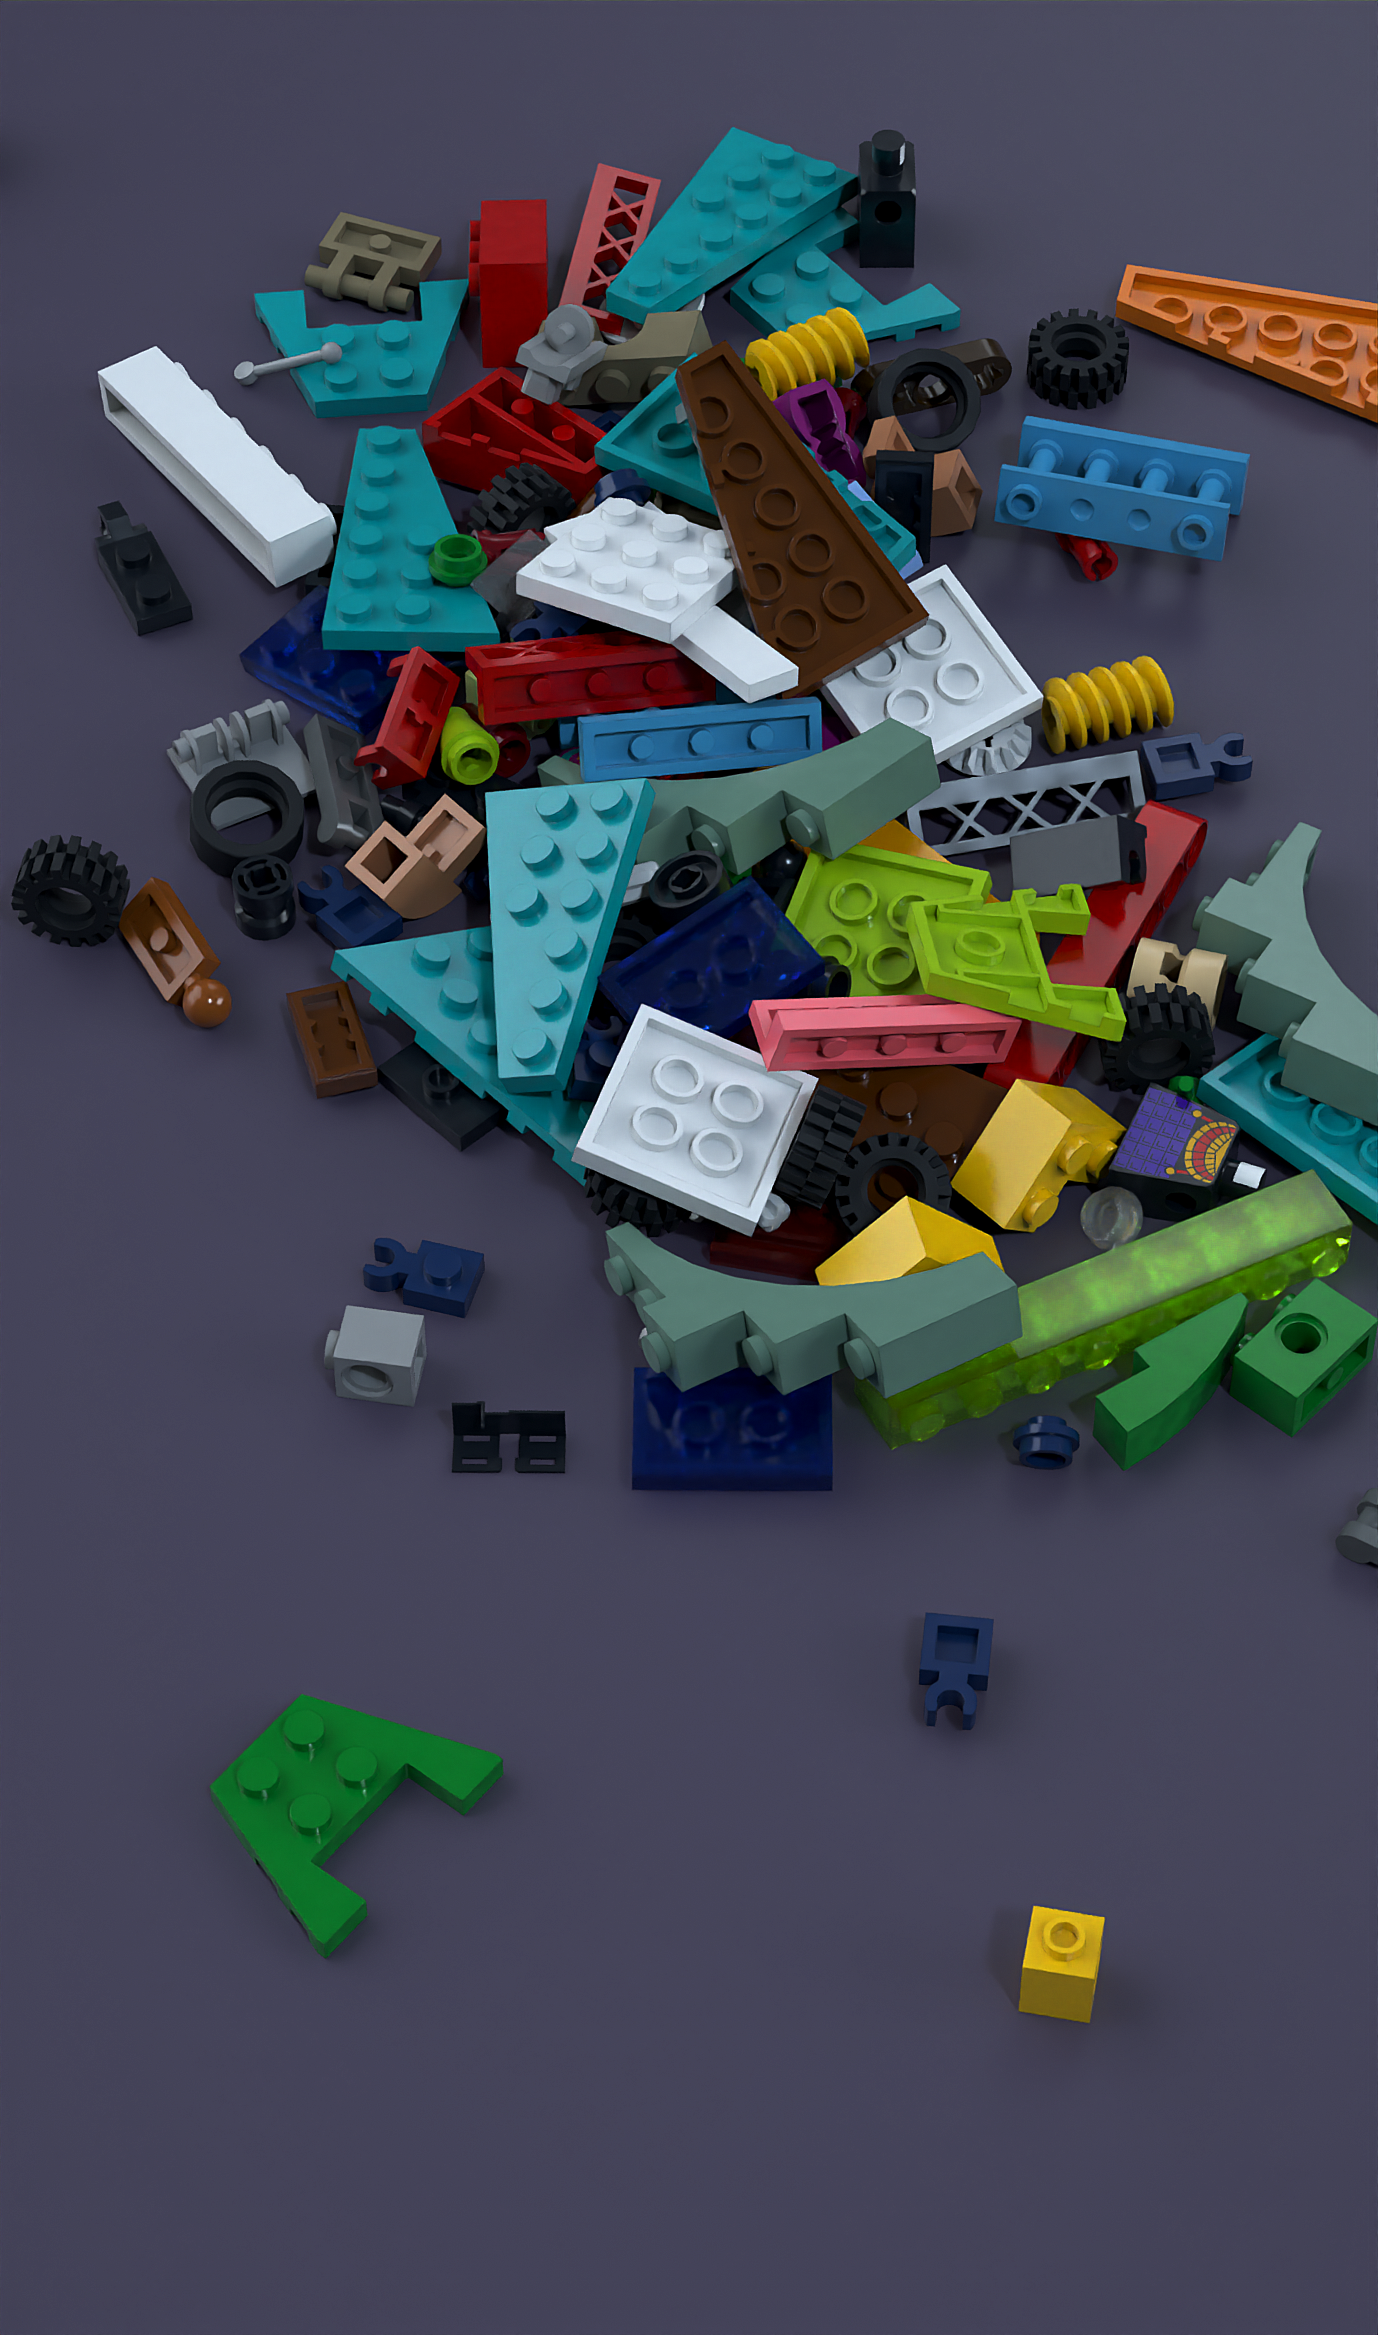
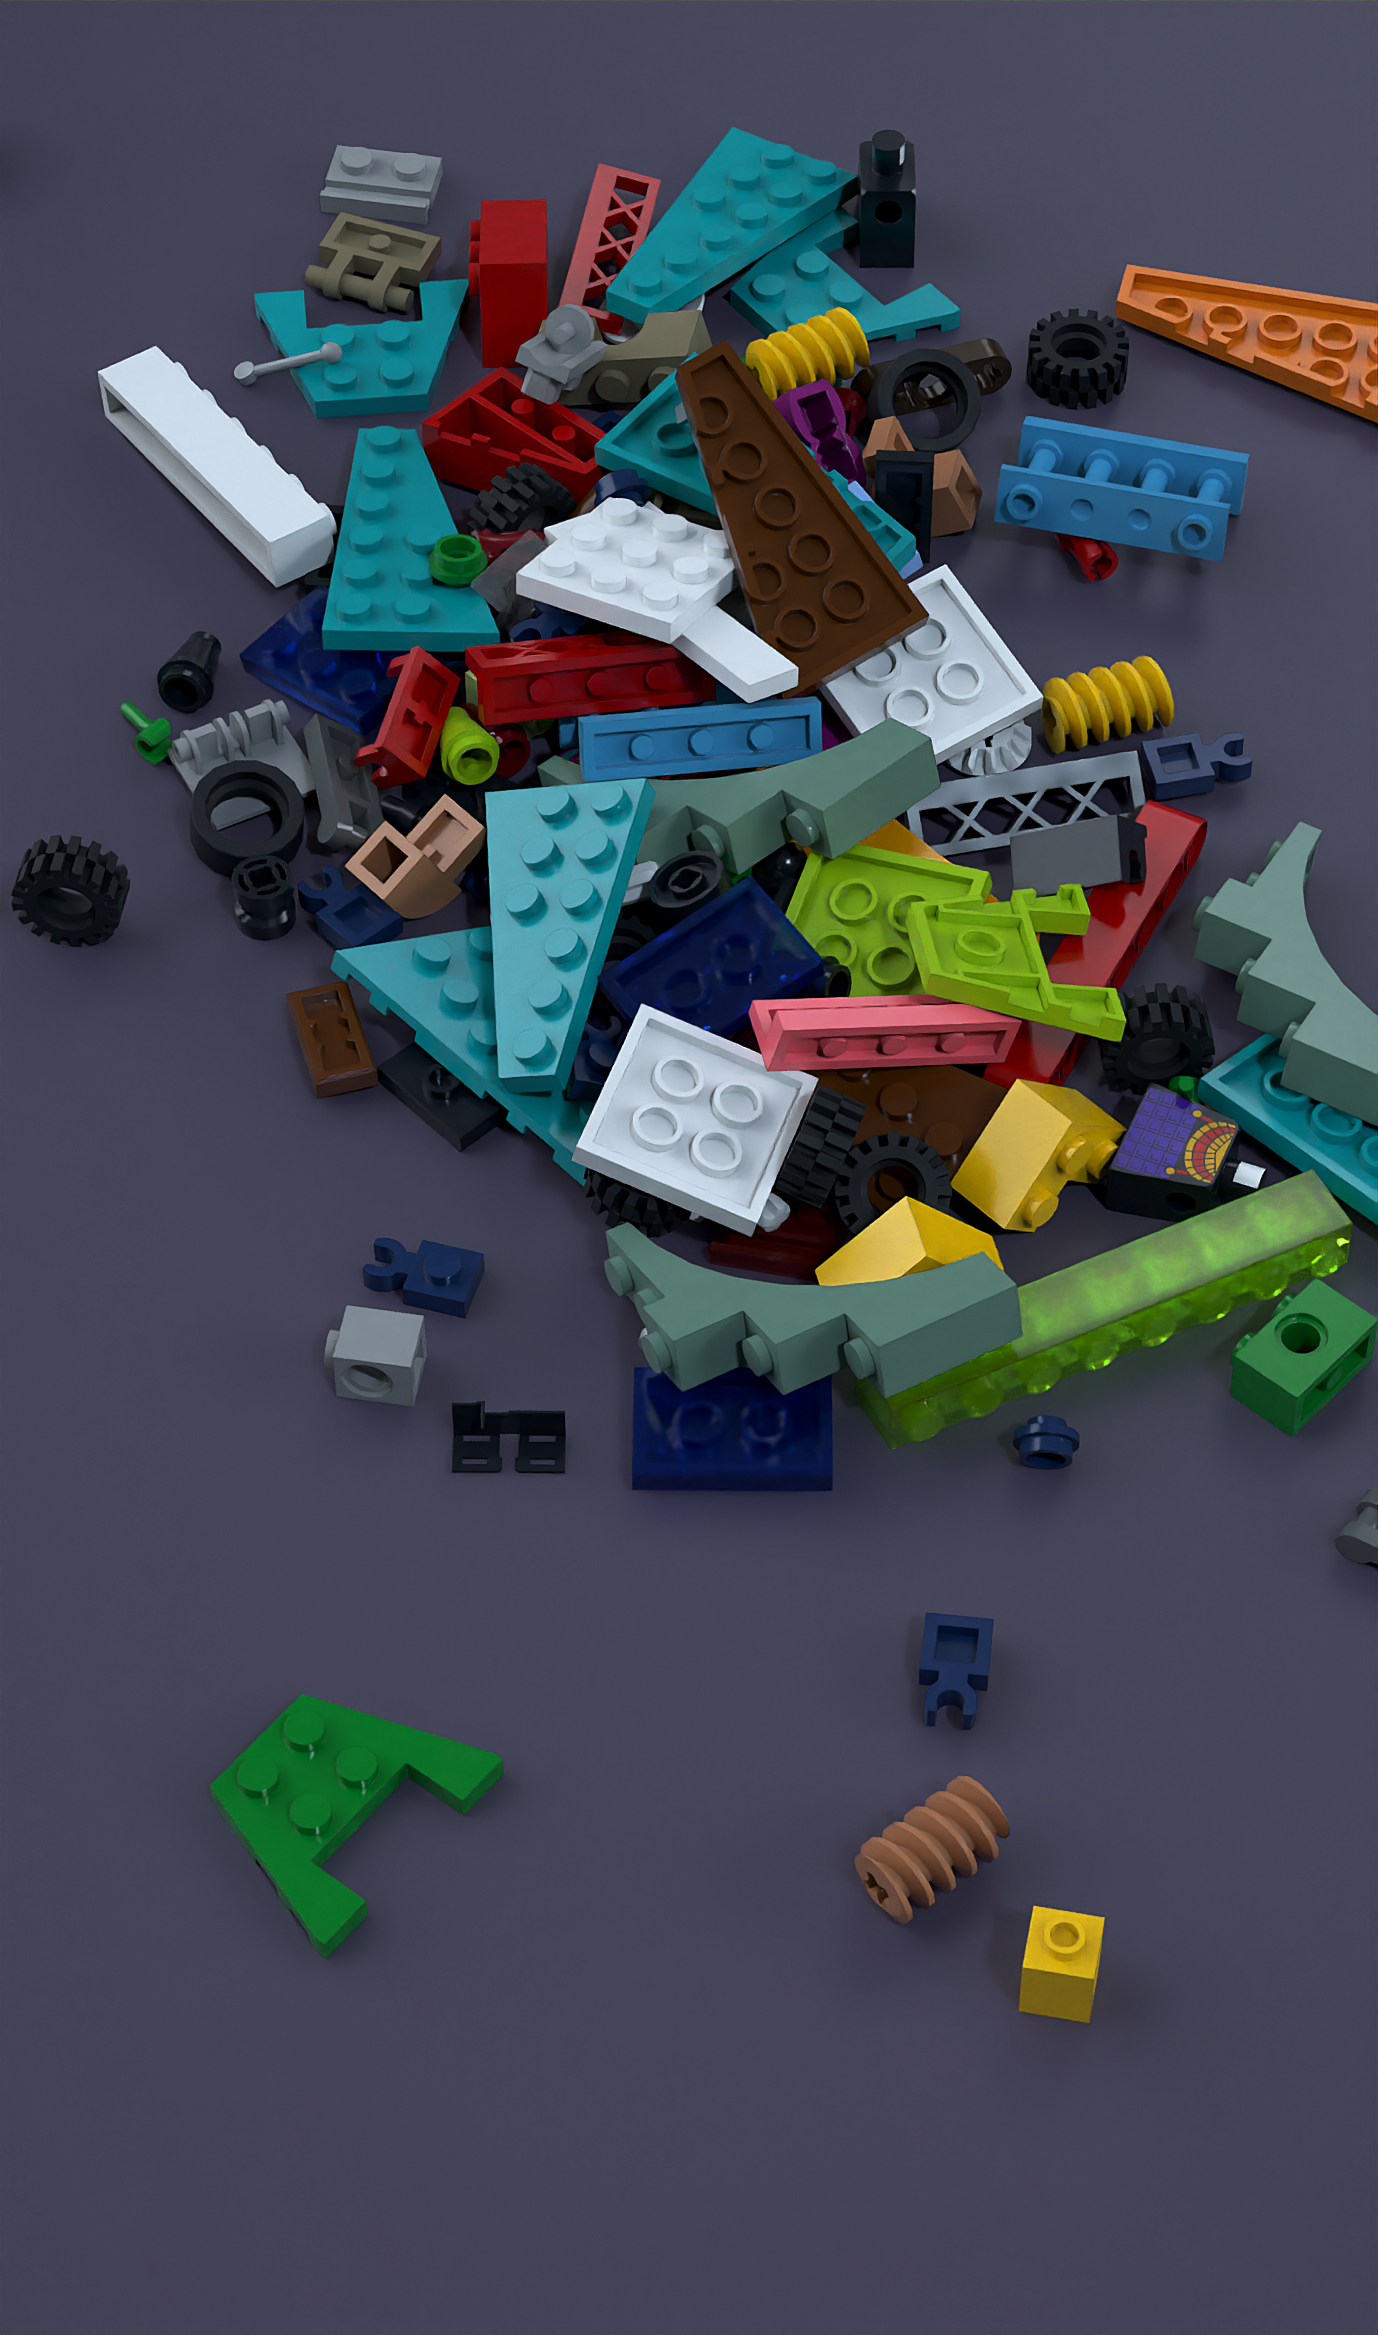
black hinge [95,500,193,636] -> none
dark orange plate [118,877,232,1028] -> none
clear plate [1080,1186,1143,1251] -> none
green slope [1092,1292,1249,1471] -> none
tan wheel [1127,937,1228,1031] -> none
none -> green hand [120,701,172,765]
none -> black cone [157,631,222,712]
none -> light grey plate [320,145,443,225]
none -> nougat piece [854,1776,1010,1925]

